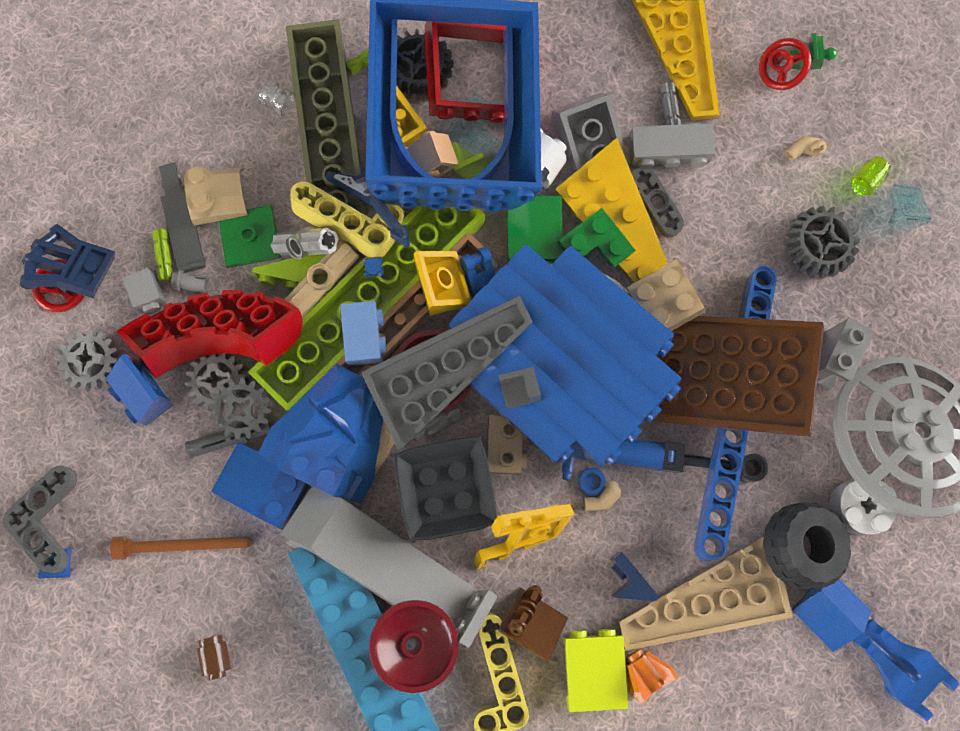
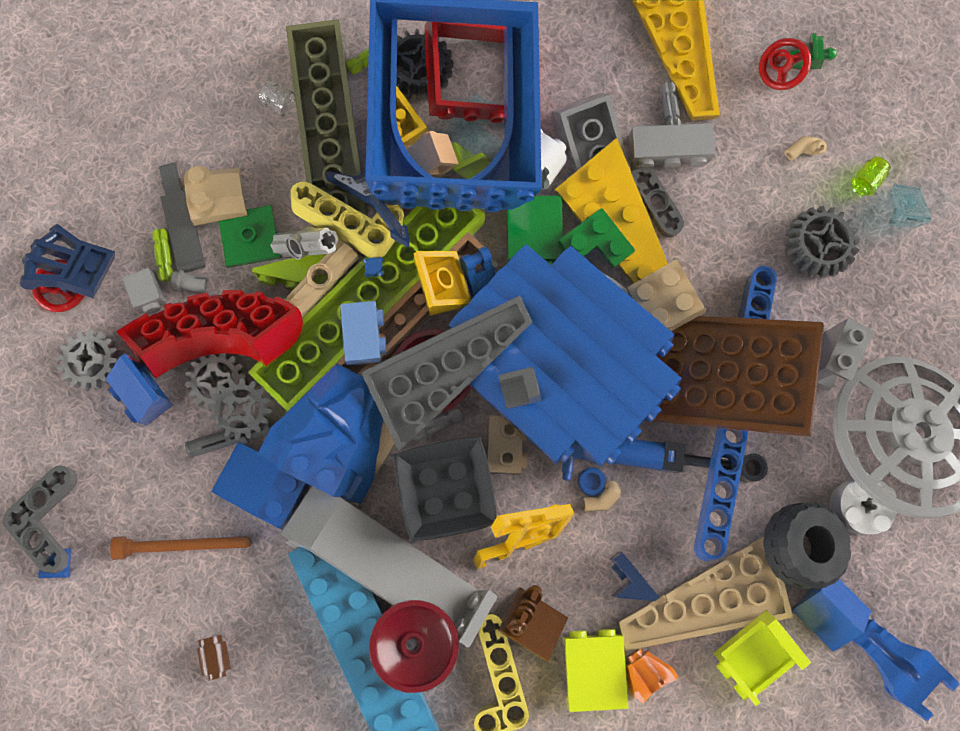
none -> neon yellow panel [713,610,811,706]

